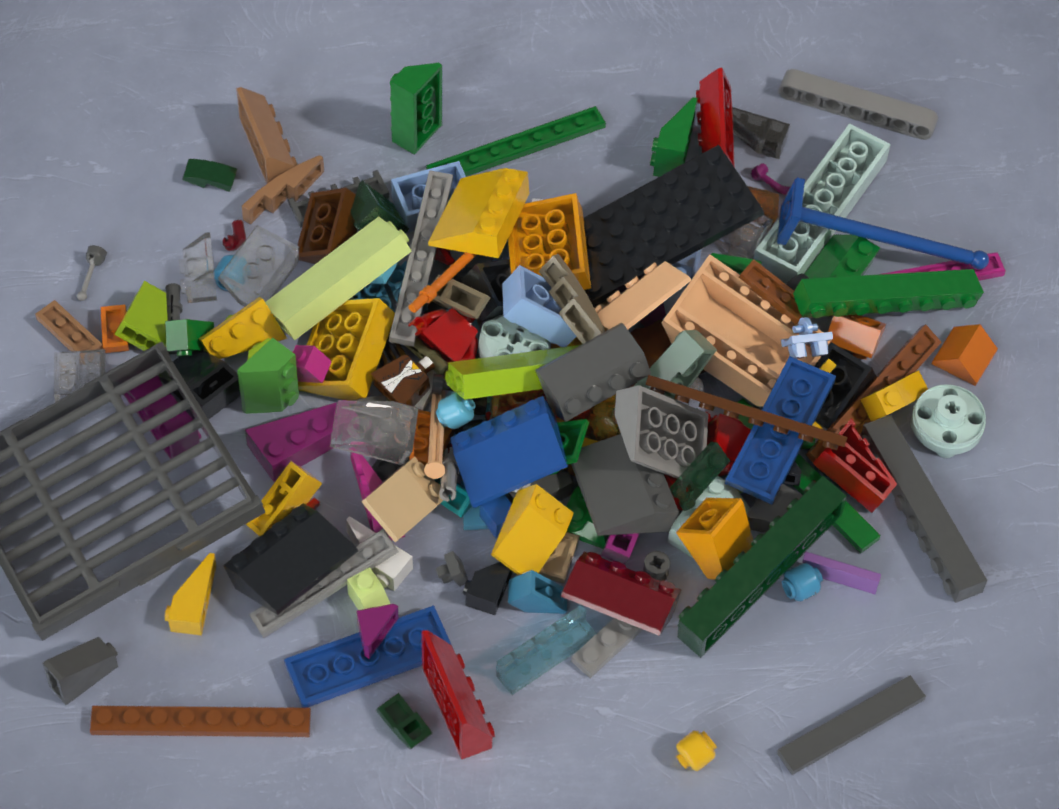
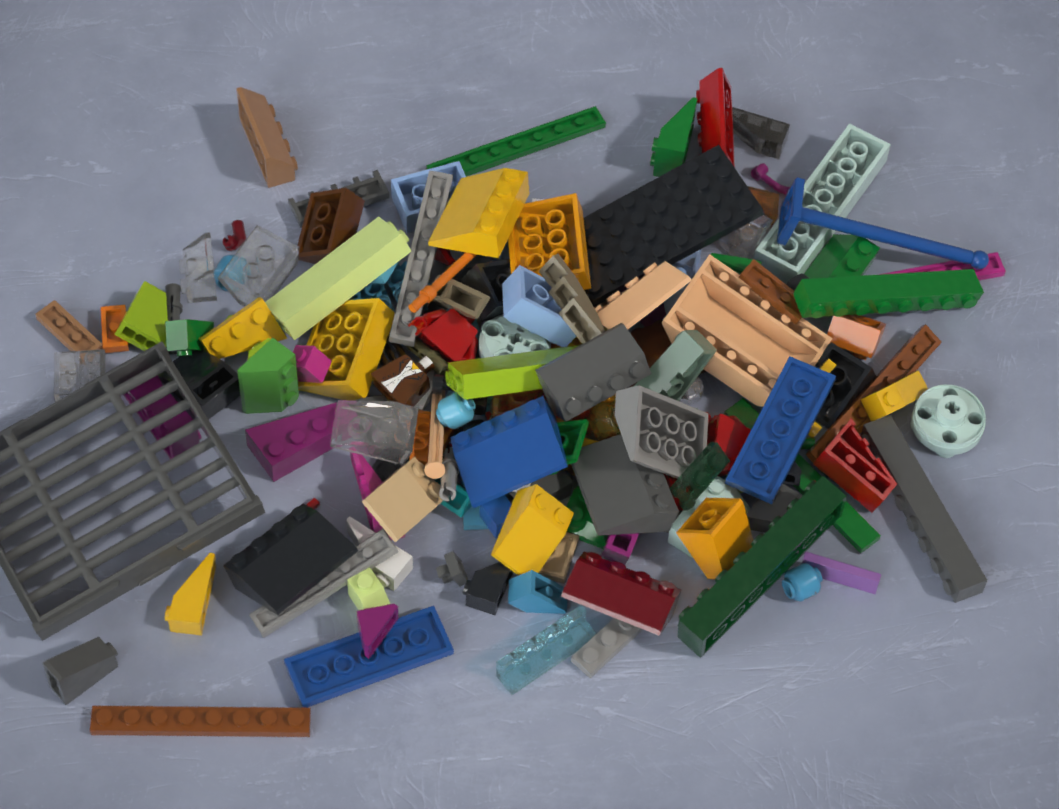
hinge [77,245,107,301] -> none
dark green slope [182,159,237,192] -> none
medium nougat slope [242,155,324,225] -> none
yellow slope [246,461,322,536] -> none
clear green slope [350,180,409,233] -> none
dark green slope [376,693,433,750] -> none
green slope [390,63,442,155] -> none
red slope [422,630,495,760] -> none
dark grey wheel [643,551,670,581] -> none
reddish brown plate [645,375,847,450] -> none
yellow head [675,730,717,771] -> none
dark grey tile [777,675,926,775] -> none
light grey beam [778,69,938,140] -> none
light blue hips [781,317,833,359] -> none
orange slope [931,324,998,386] -> none

